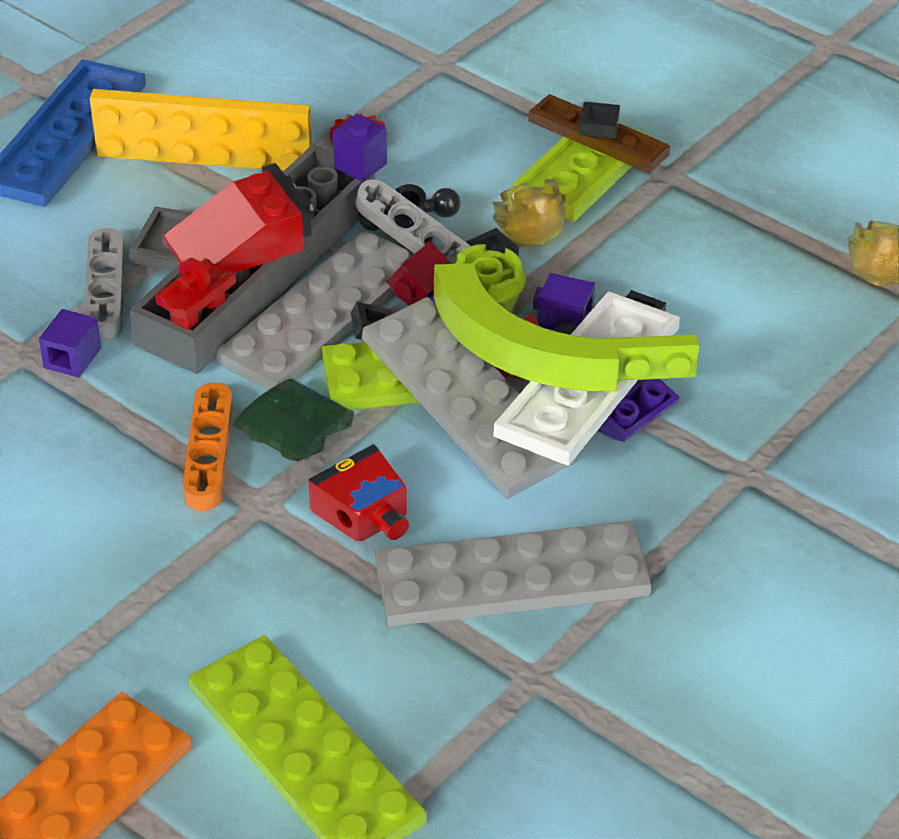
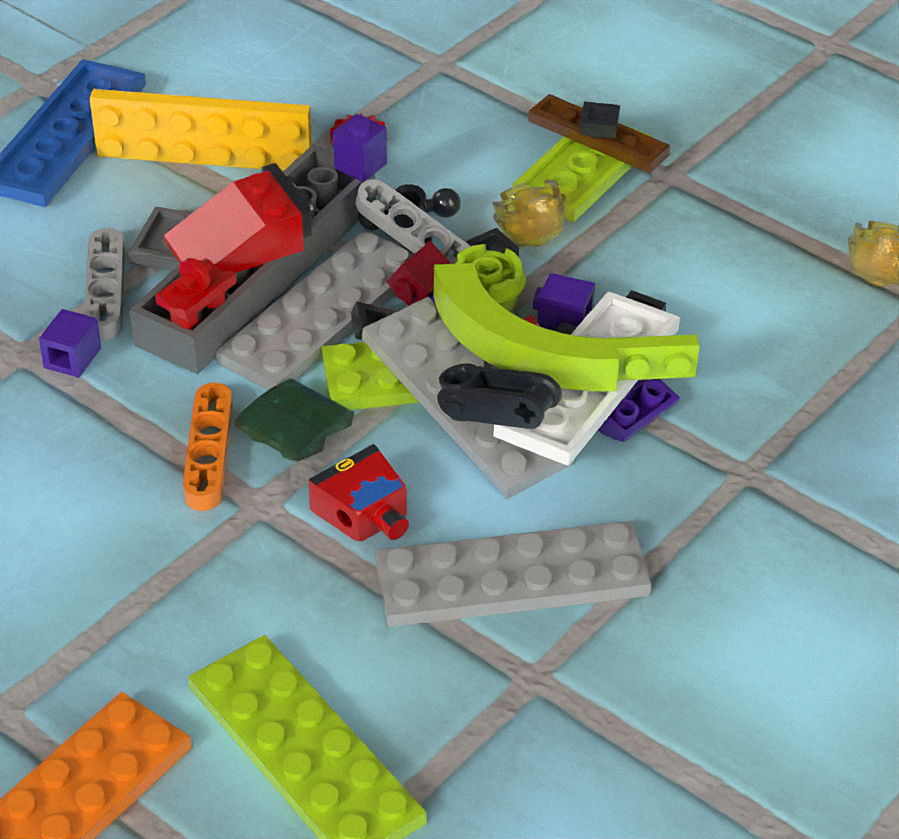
none -> black piece [437,363,562,429]

